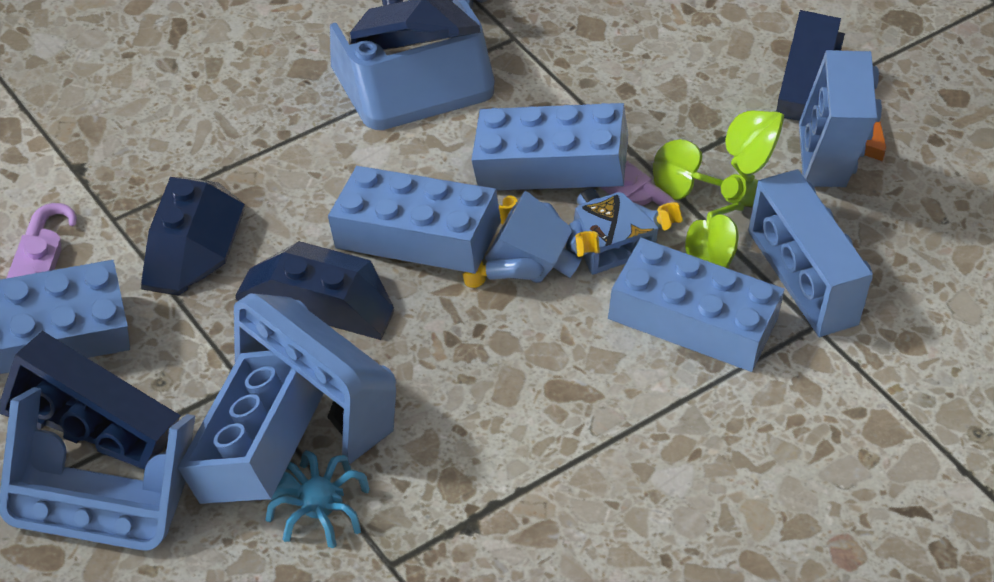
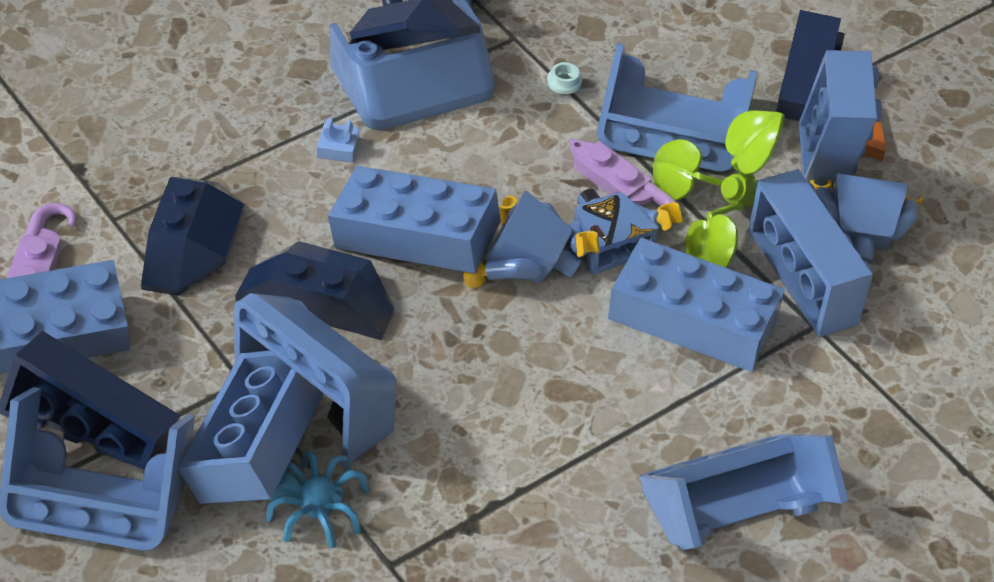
medium blue brick [471,103,629,191] -> none
none -> light blue tile [317,118,360,163]
none -> light aqua plate [547,62,582,94]
none -> medium blue windscreen [597,43,757,173]
none -> medium blue windscreen [639,433,849,550]
none -> medium blue torso [810,173,924,265]

